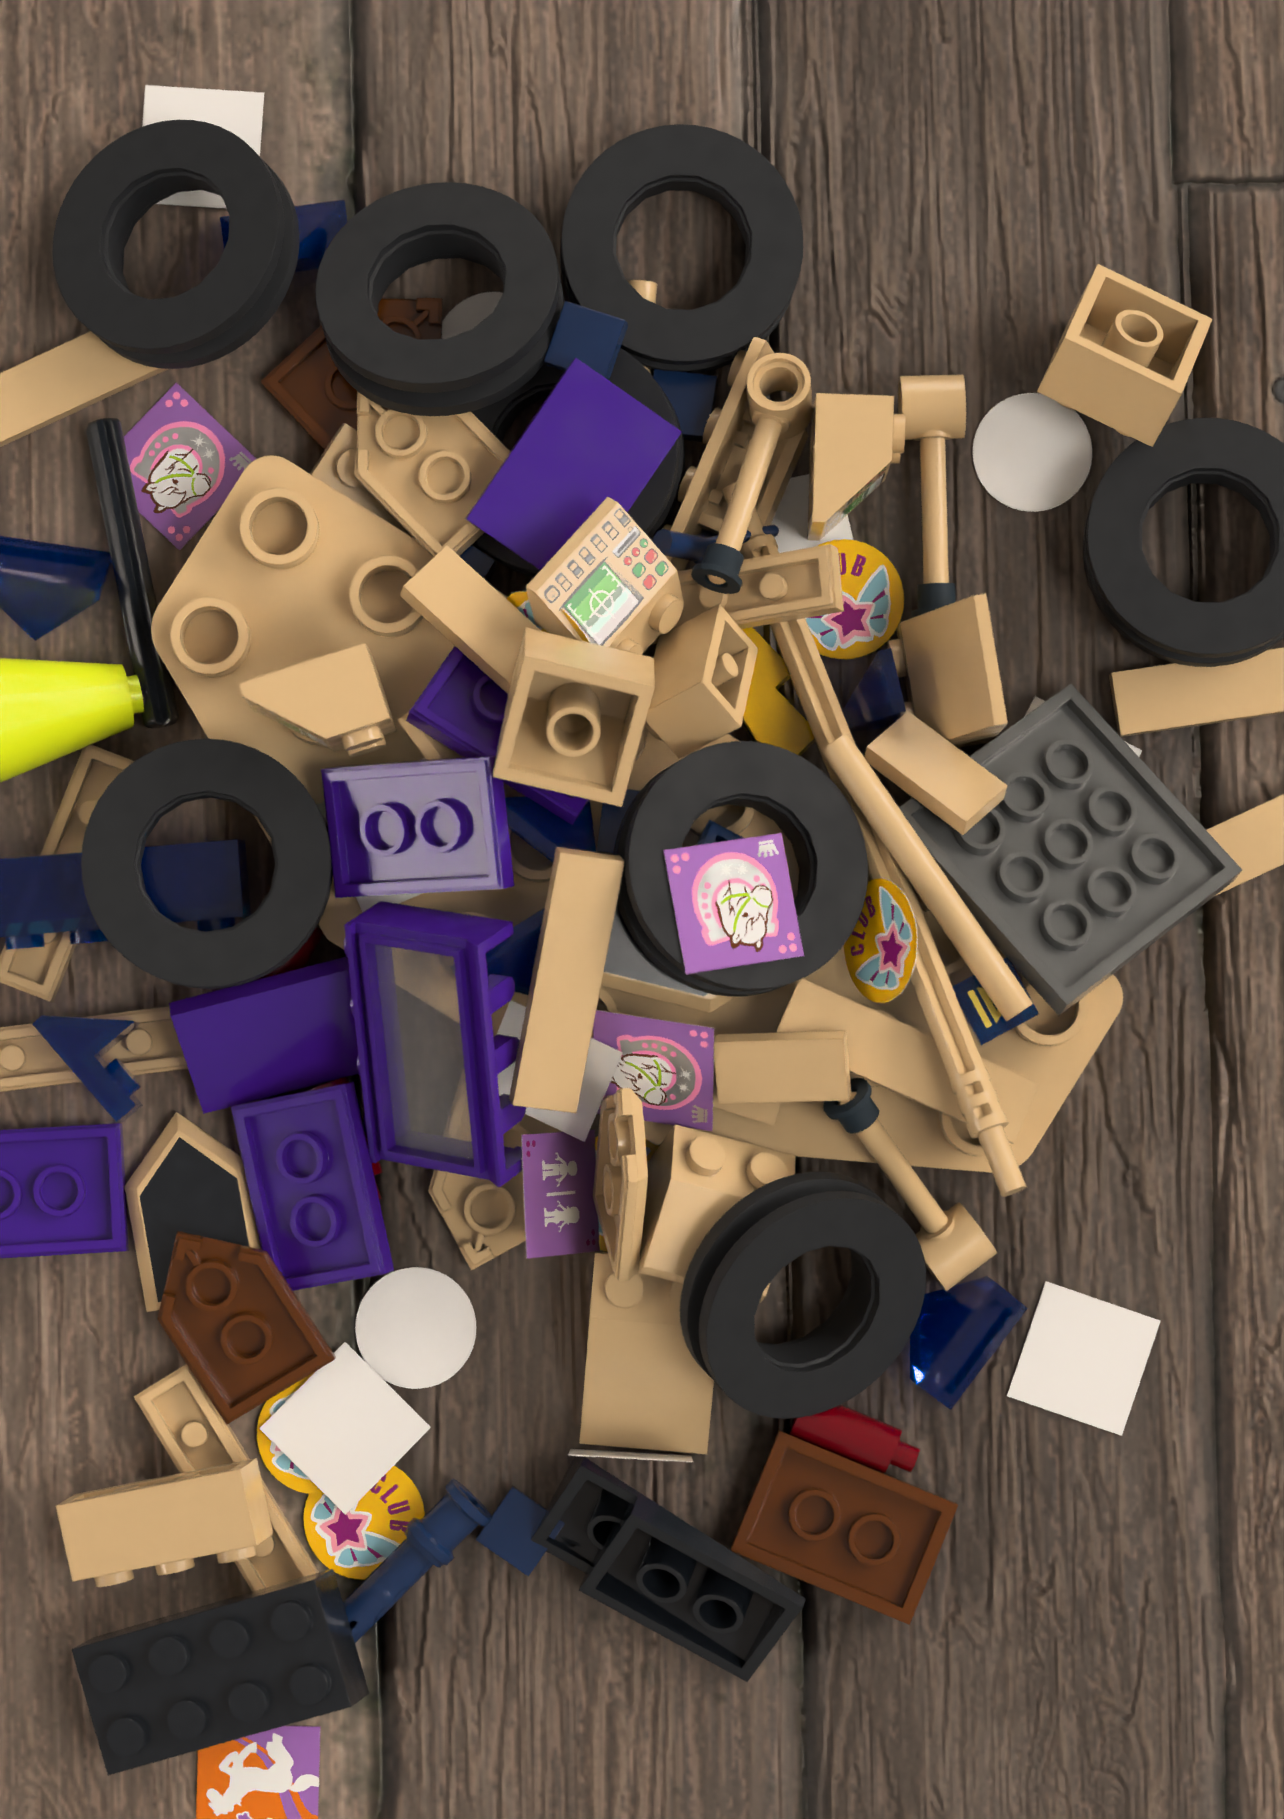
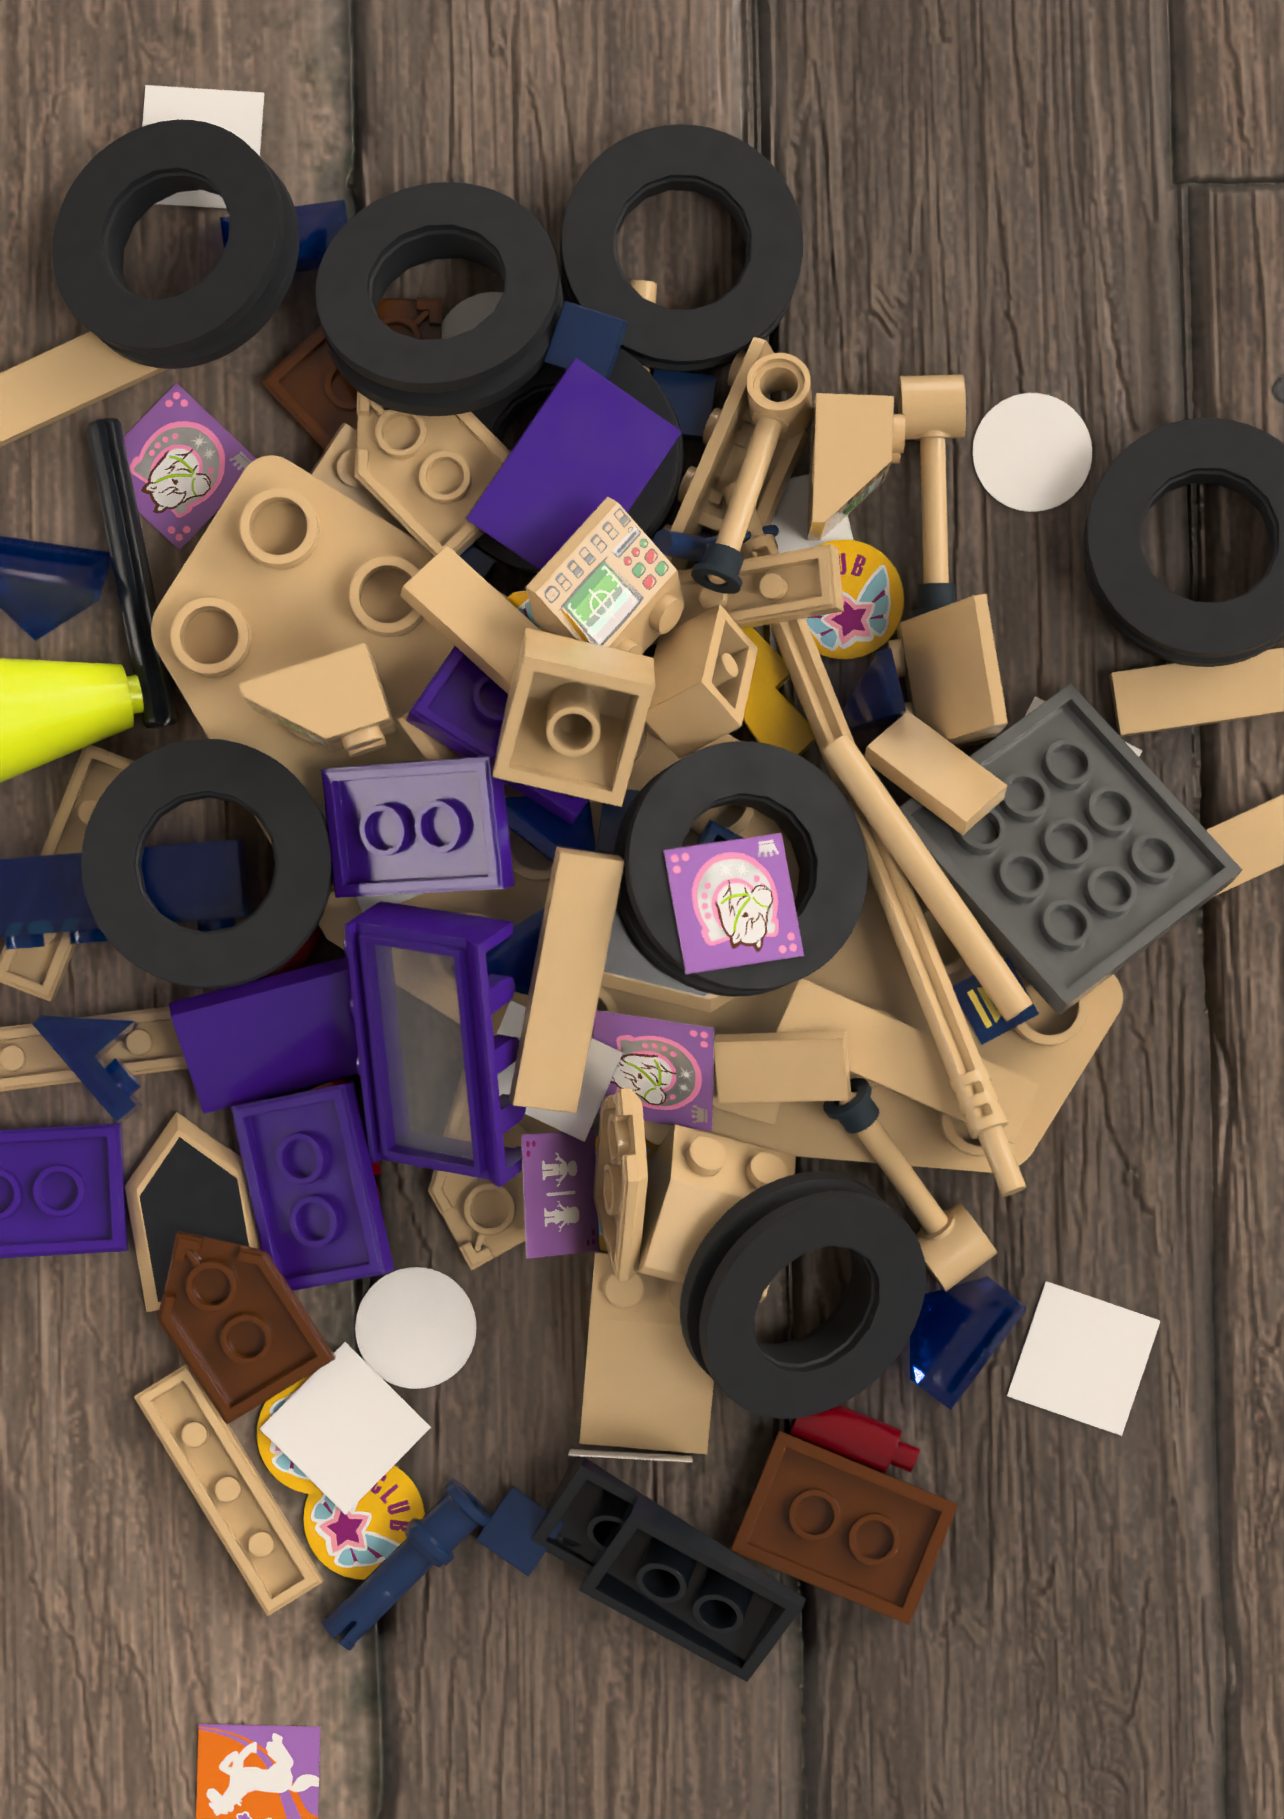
tan brick [56,1458,273,1587] -> none
black brick [71,1569,369,1775] -> none
sticker [843,878,918,1003] -> none
tan brick [1037,264,1212,447] -> none

